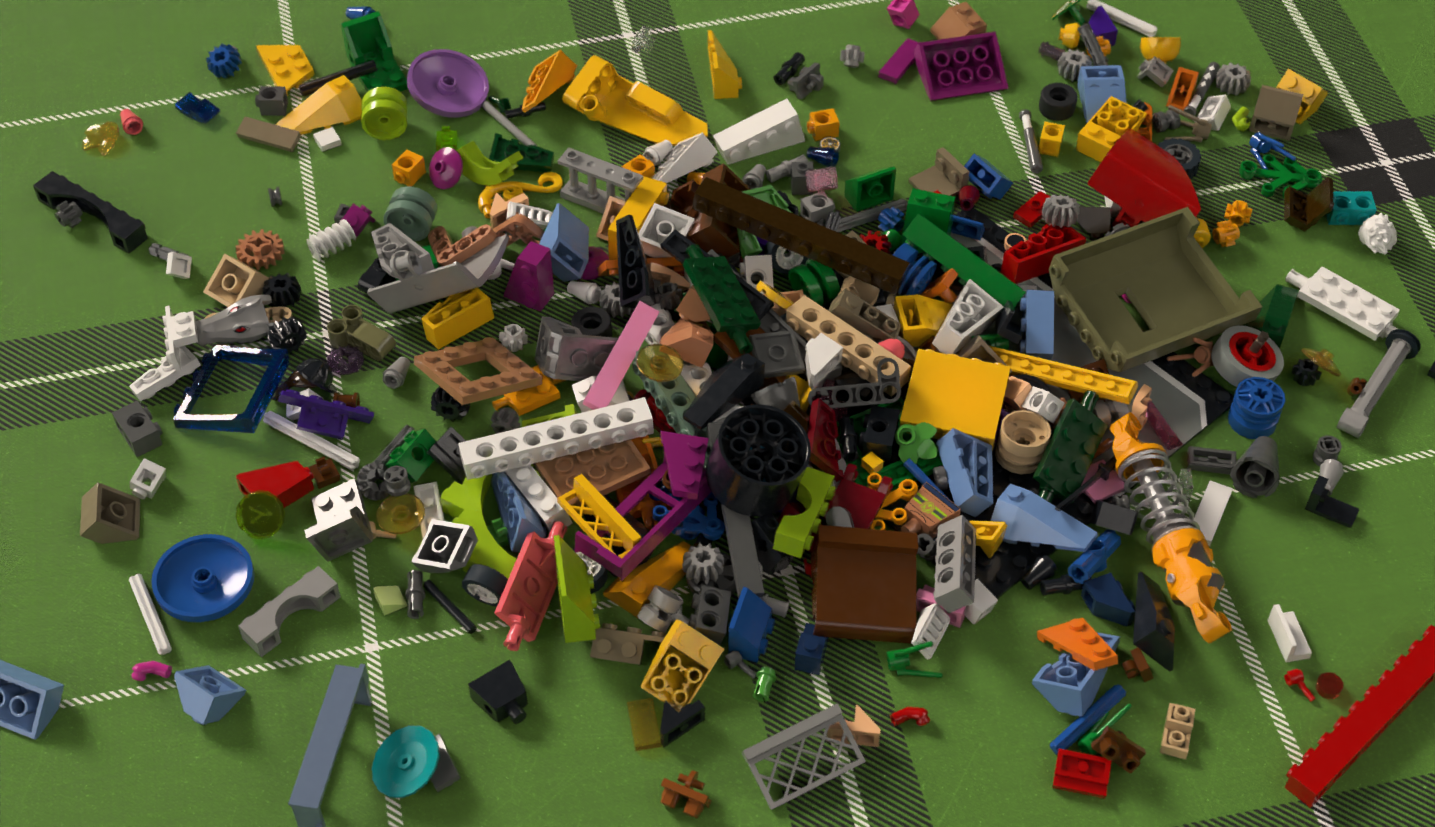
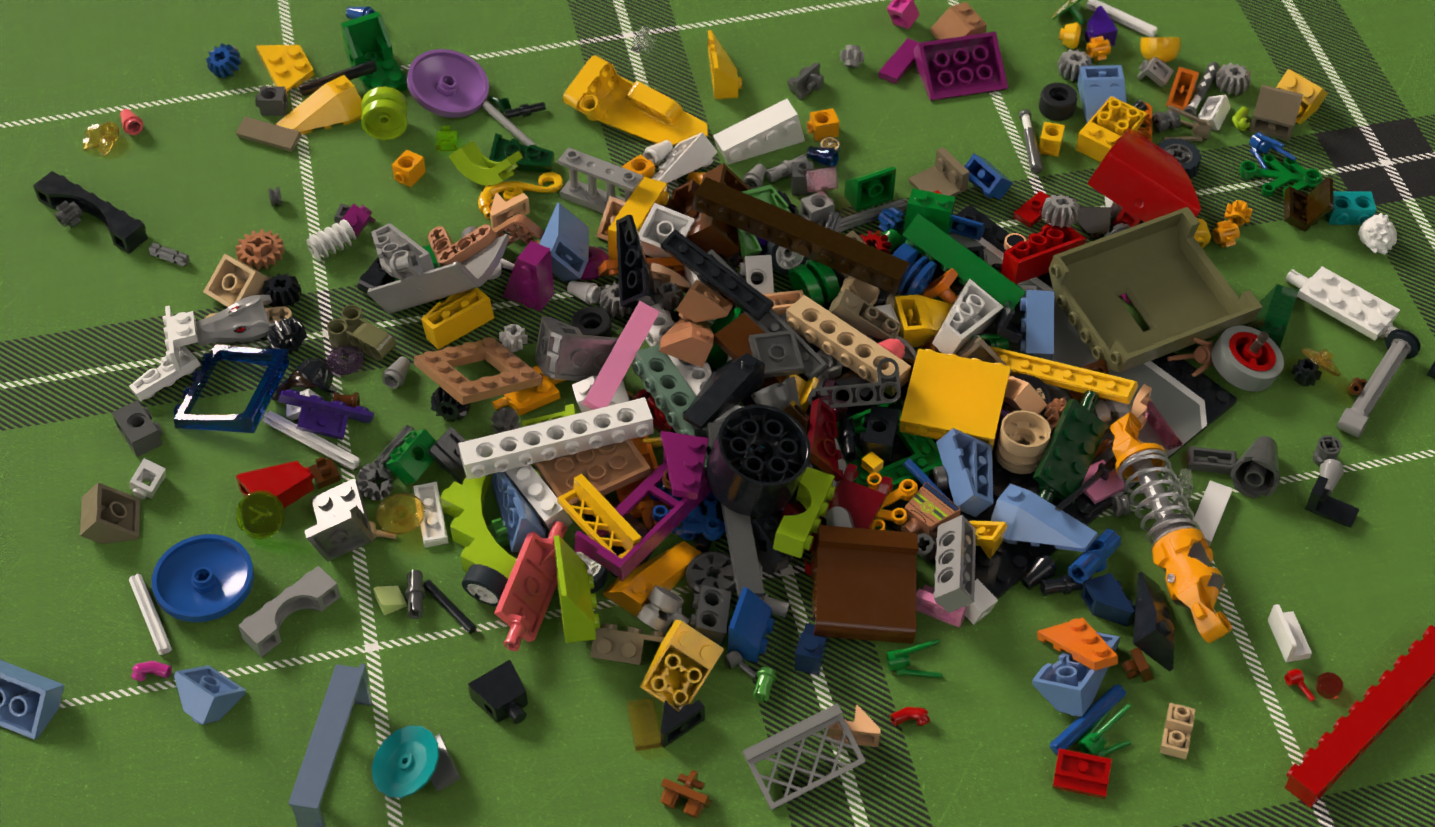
white tile [166,252,192,279] -> none
clear blue slope [175,92,220,124] -> none
white tile [313,127,342,152] -> none
dark grey wheel [383,466,411,496] -> none
sand green wheel [384,186,437,241] -> none
dark grey slope [411,519,478,573] -> none
magenta dish [429,147,463,190] -> none
white slope [506,201,553,230] -> none
light orange wedge [522,50,577,113] -> none
clear yellow dish [636,344,683,382] -> none
light grey gear [682,542,724,585] -> none
dark green plate [683,244,761,354] -> none
yellow tile [756,280,794,309] -> none
black pin [773,52,805,86] -> none
white slope [805,333,843,389] -> none
bright green plate [895,422,937,464] -> none
white slope [911,603,950,660] -> none
dark red cone [959,185,980,211] -> none
white brick [1021,386,1065,423] -> none
pin [1038,41,1065,61] -> none
dark grey pin [1077,23,1109,66] -> none
black slope [1090,500,1139,535] -> none
reddish brown hips [1091,726,1146,773] -> none
blue wheel [1228,377,1285,439] -> none

